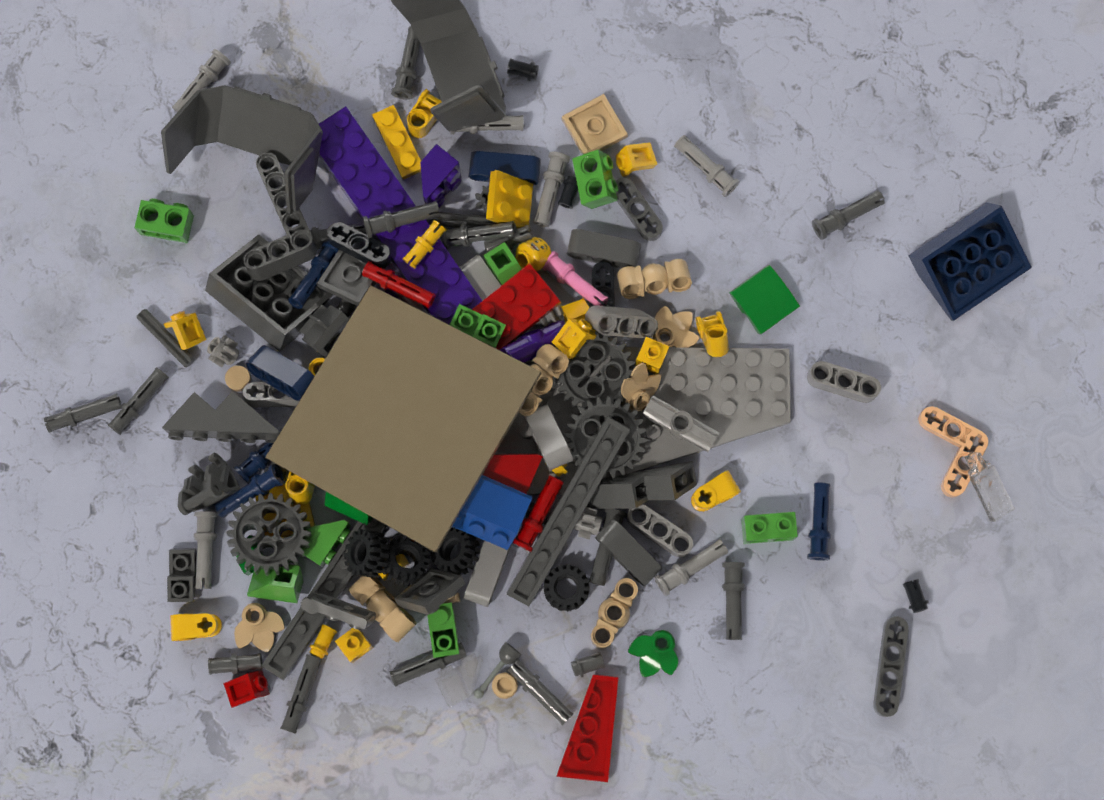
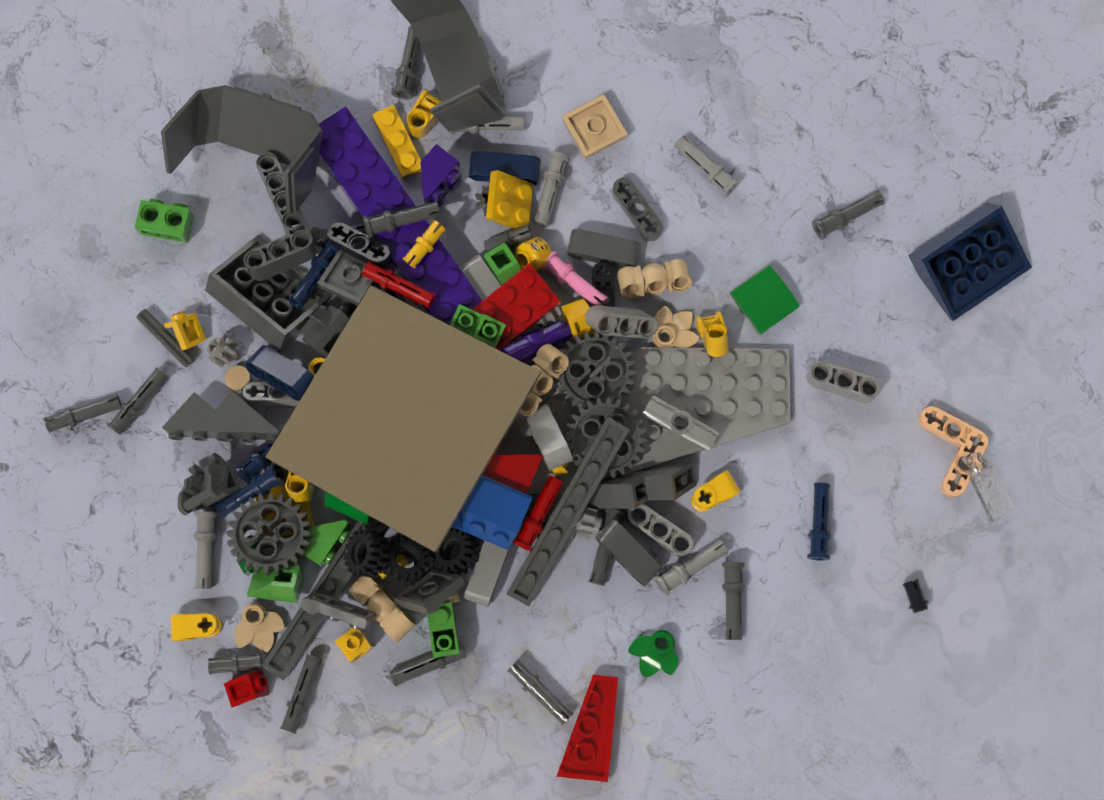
dark grey slope [167,548,196,602] -> none
light grey pin [172,49,231,112] -> none
yellow pin [309,624,337,659] -> none
dark grey axle [426,212,498,228] -> none
dark grey pin [440,221,517,249] -> none
hinge [474,642,522,699] -> none
tan tile [492,673,518,699] -> none
black pin [507,58,539,81] -> none
black tyre [544,564,590,612] -> none
yellow bracket [552,319,597,359] -> none
black pin [558,176,578,209] -> none
dark grey pin [571,652,605,678] -> none
bright green brick [572,150,618,209] -> none
tan piece [591,578,638,649] -> none
yellow bracket [615,142,658,177] -> none
tan plate [621,363,662,411] -> none
yellow brick [635,337,669,374] -> none
bright green brick [741,512,798,544] -> none
dark grey beam [873,616,909,717] -> none

